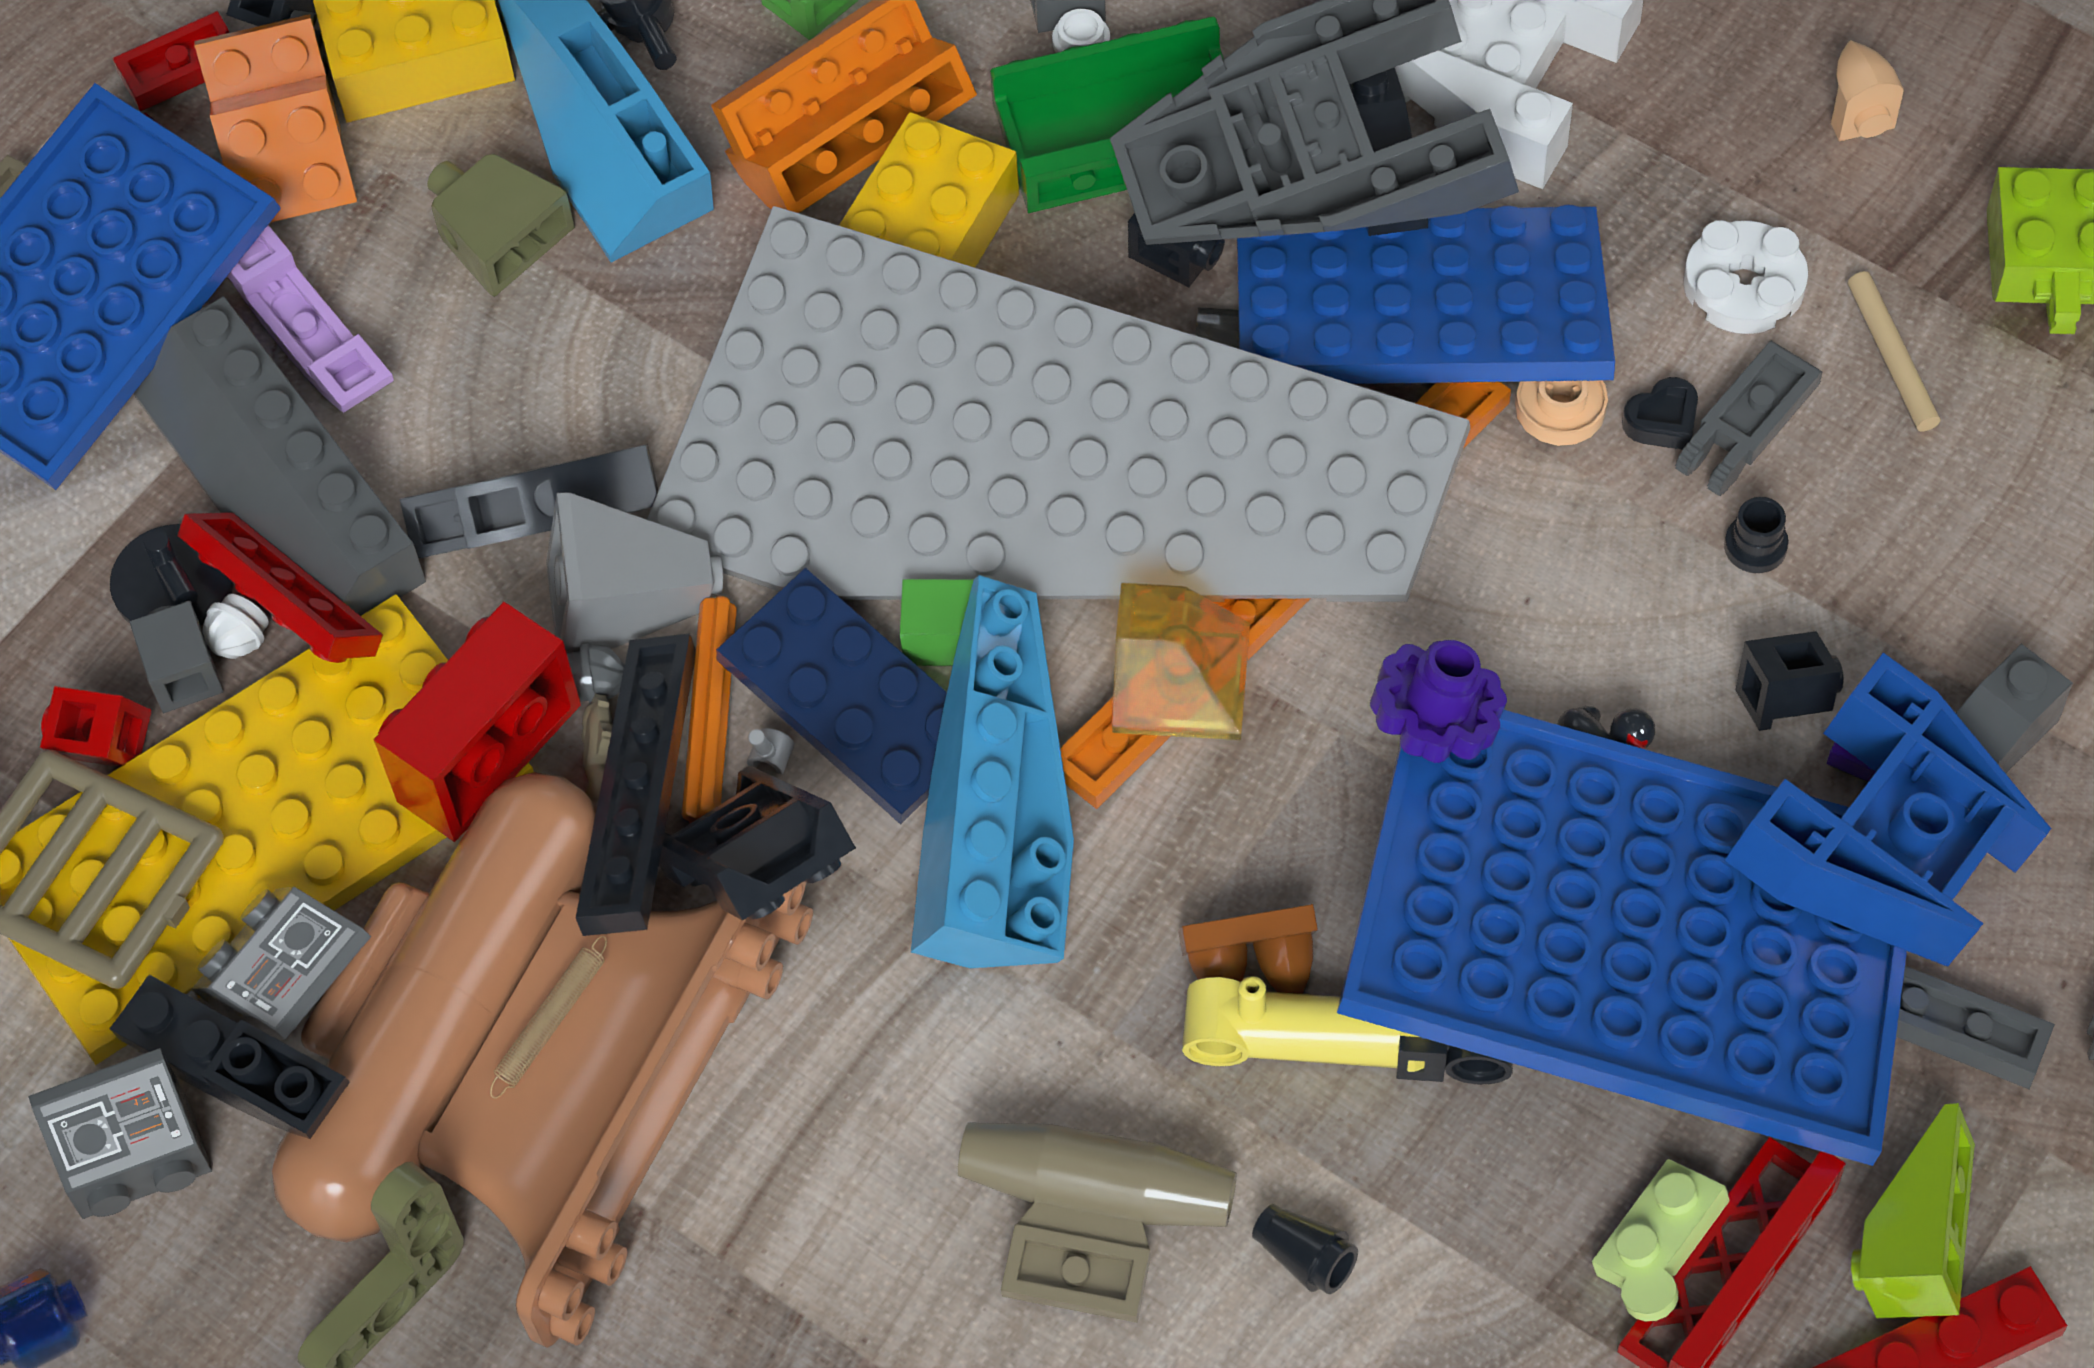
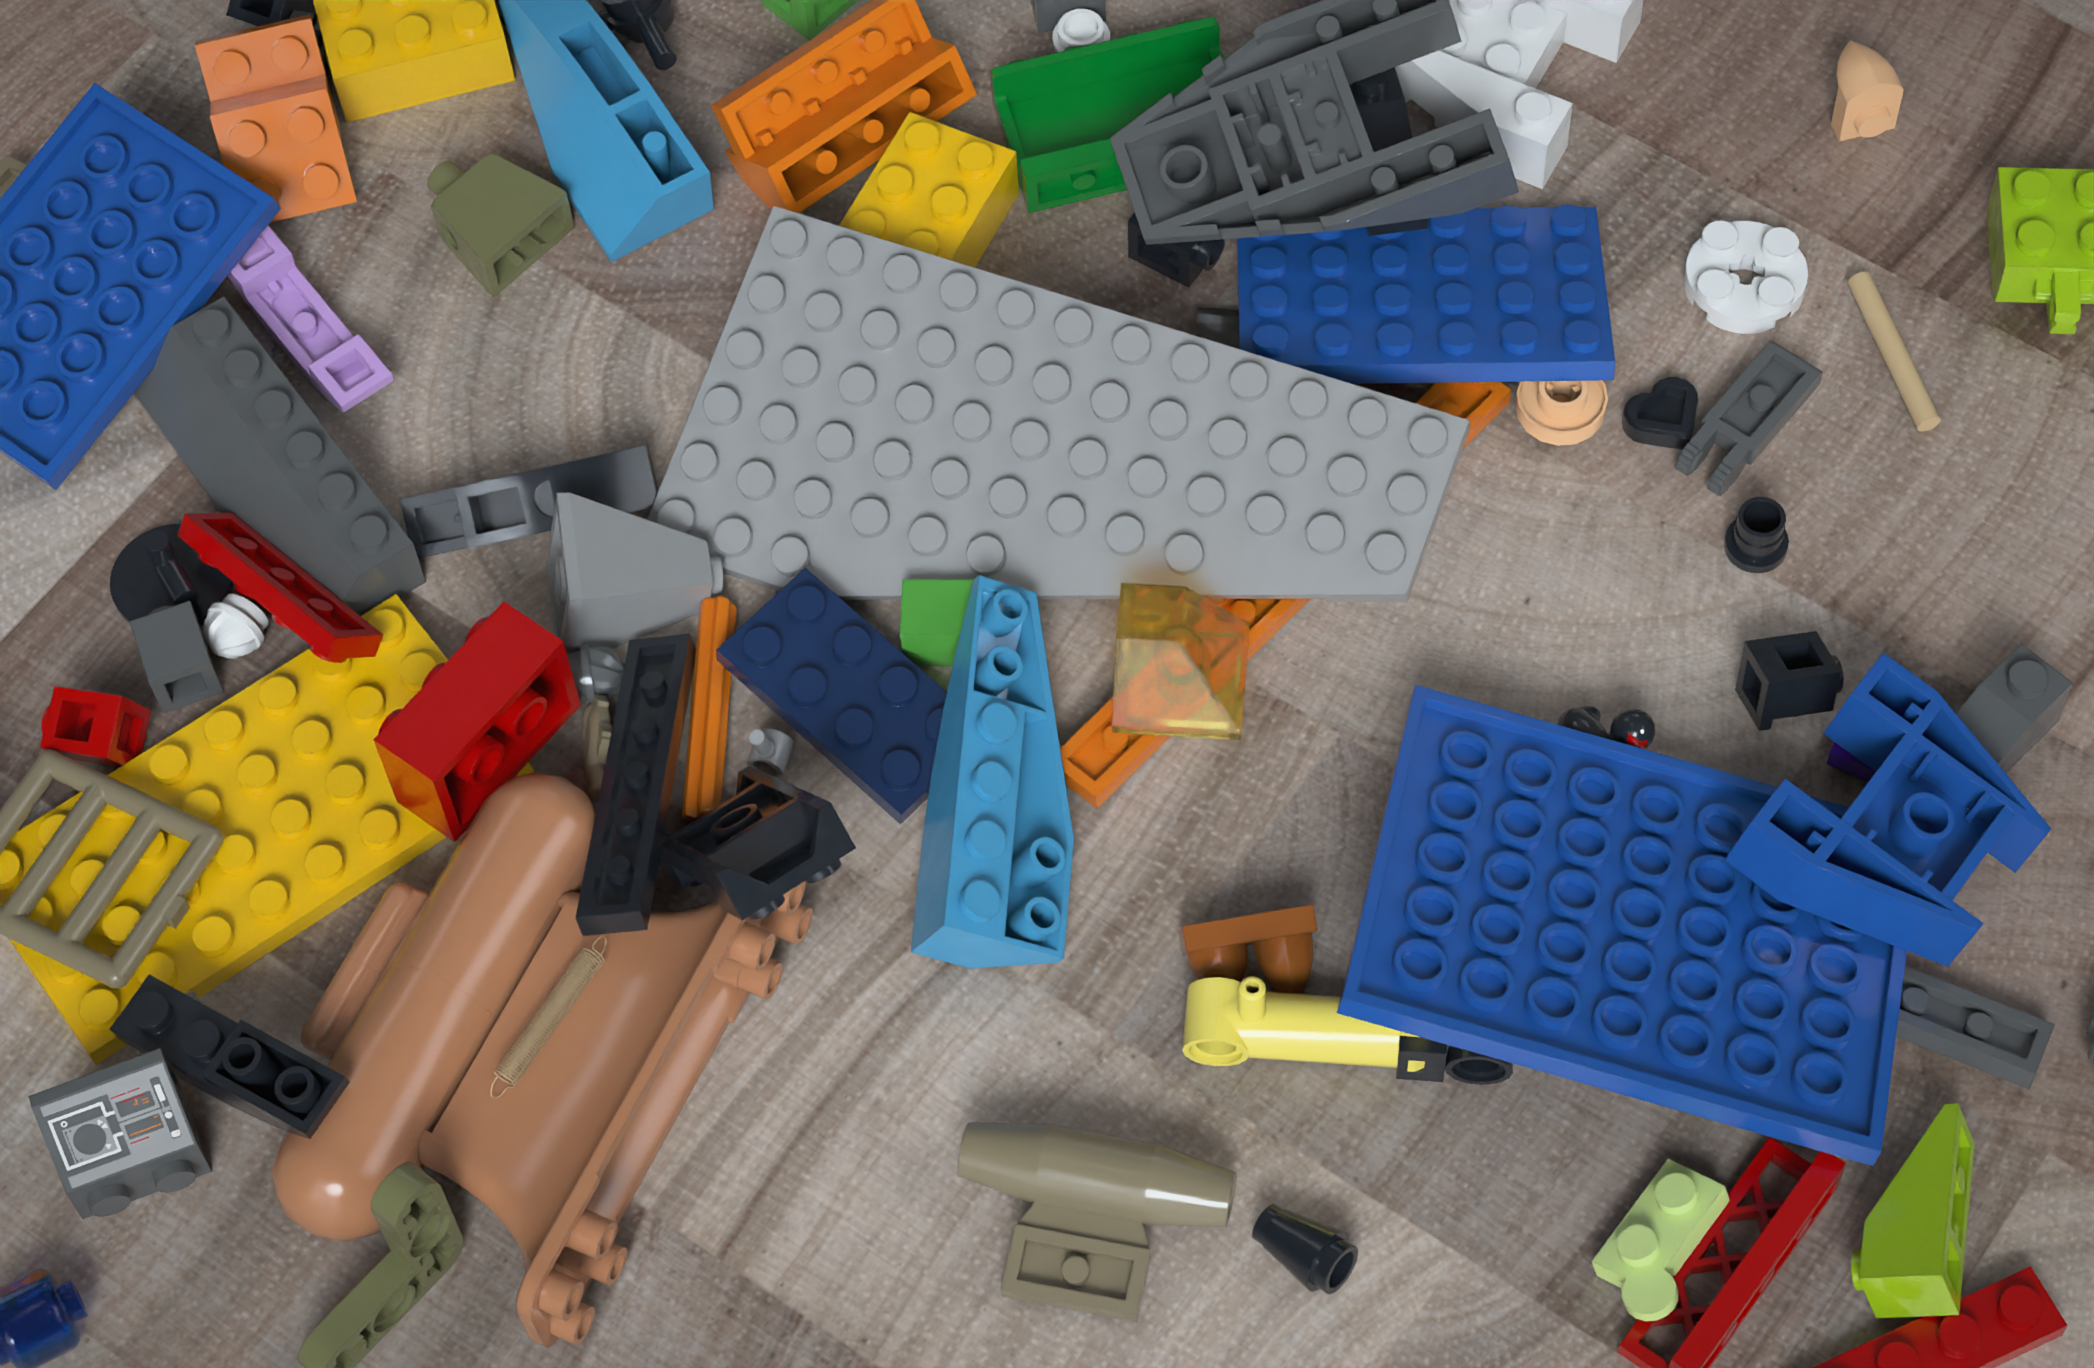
red hinge [112,11,229,112] -> none
dark grey slope [192,886,371,1040] -> none
dark purple plant [1370,640,1507,763] -> none

